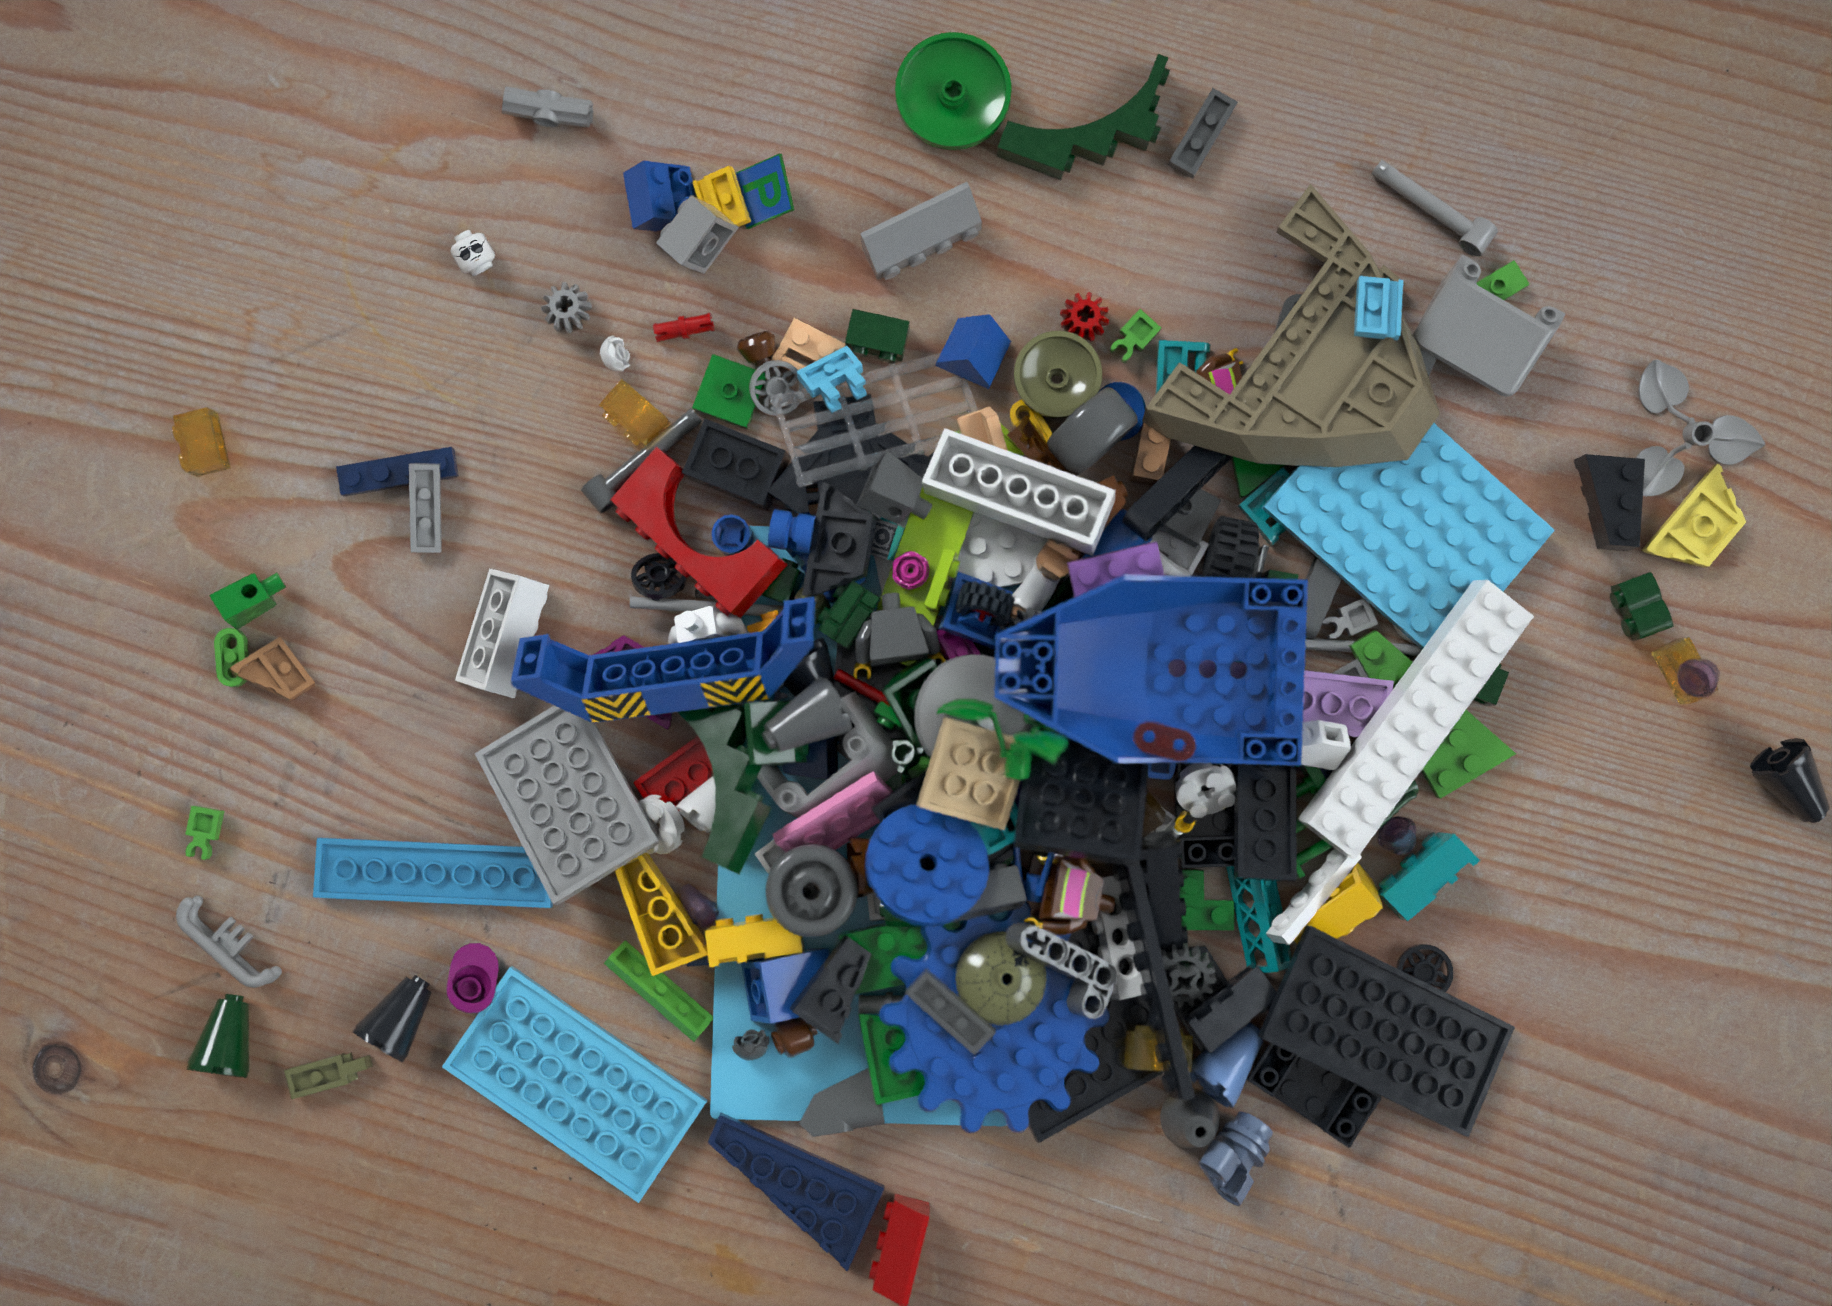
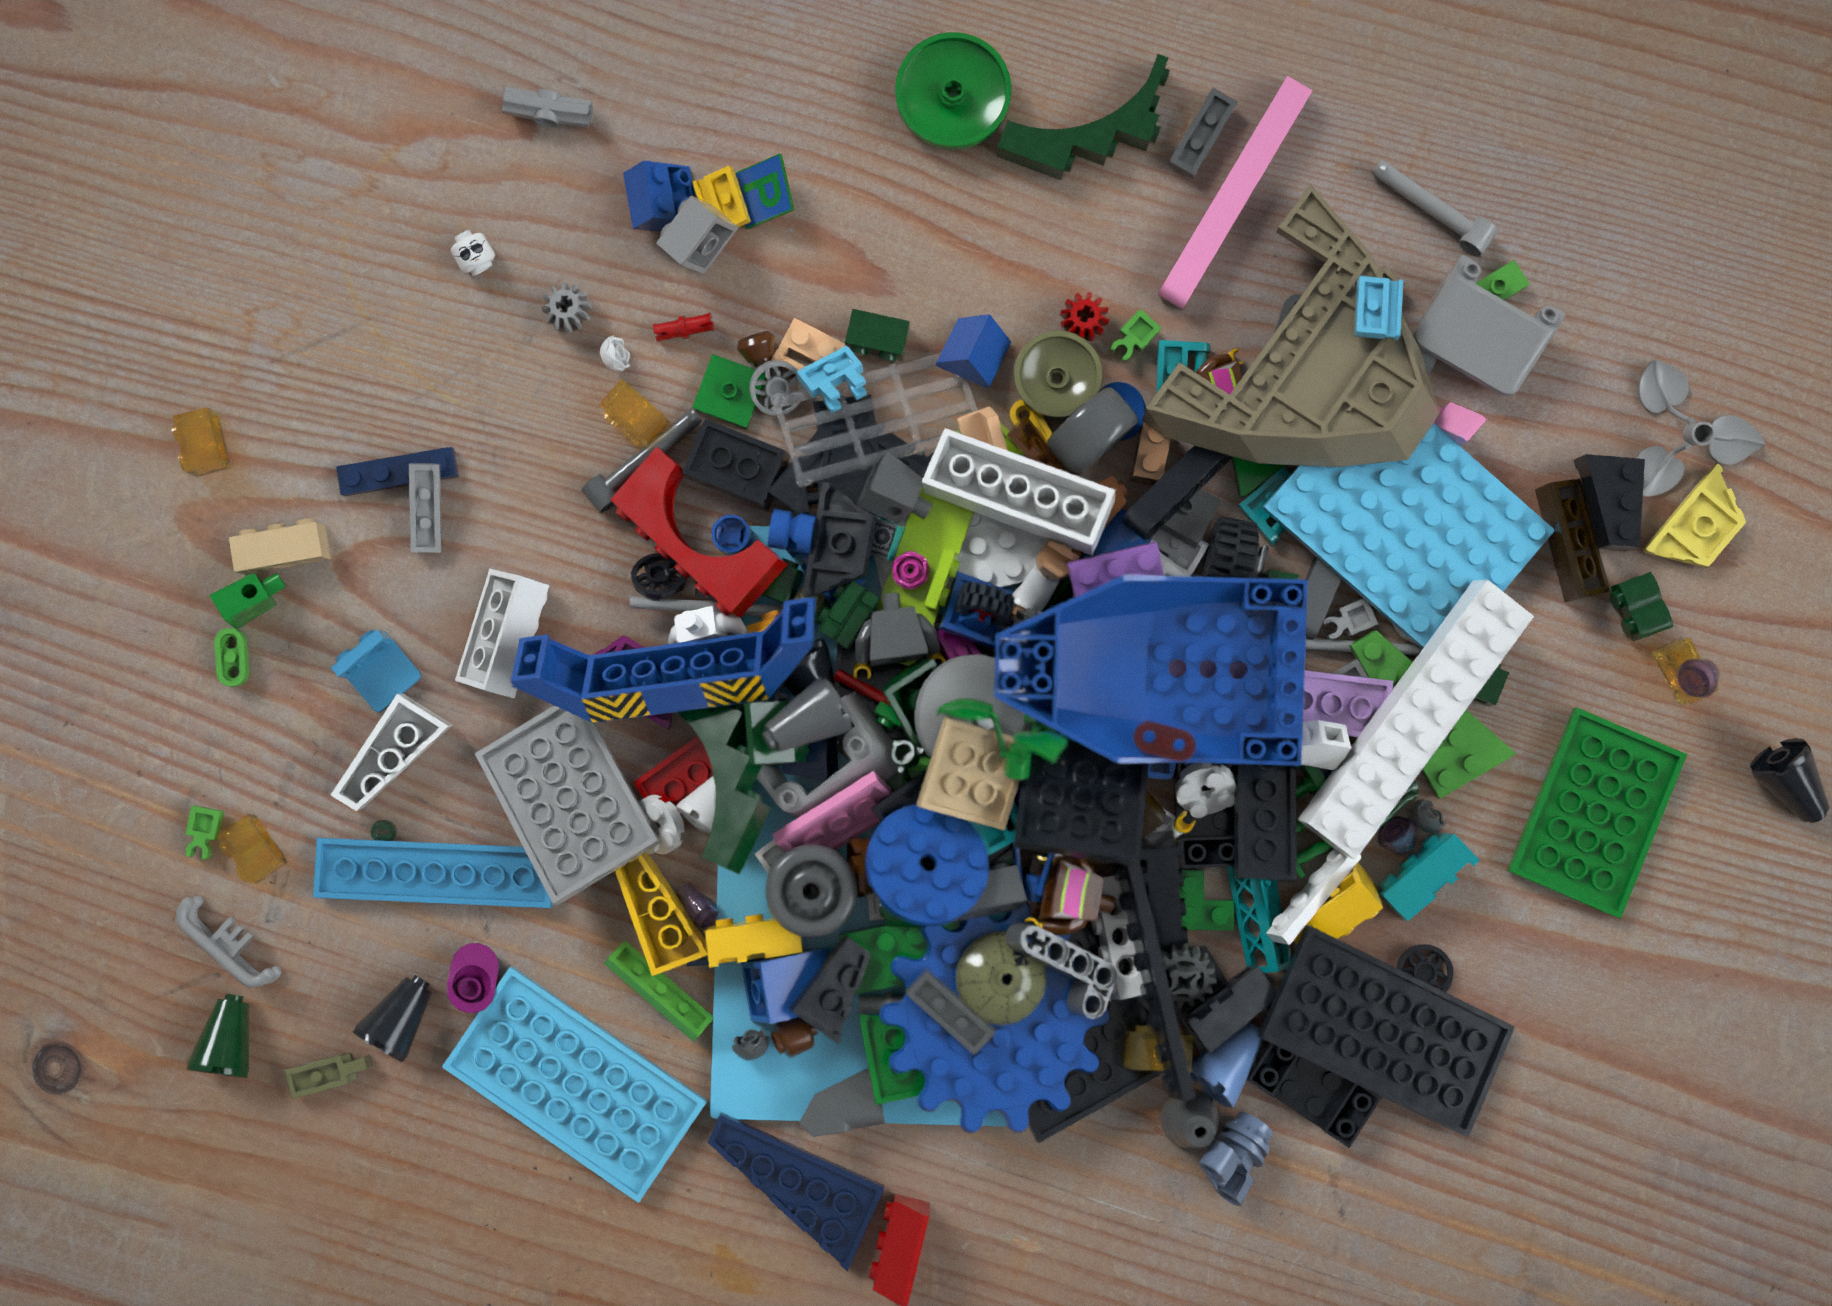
medium nougat wing [230,637,315,702] -> none
light grey slope [860,182,982,280] -> none
none -> clear yellow brick [218,814,287,884]
none -> tan brick [229,518,331,575]
none -> dark azure bracket [331,629,422,712]
none -> white wedge [331,693,453,811]
none -> clear green hinge [370,820,397,841]
none -> bright pink beam [1158,76,1313,310]
none -> dark grey plate [1412,799,1446,833]
none -> bright pink slope [1434,402,1486,446]
none -> green plate [1507,707,1687,919]
none -> dark brown slope [1535,479,1610,602]

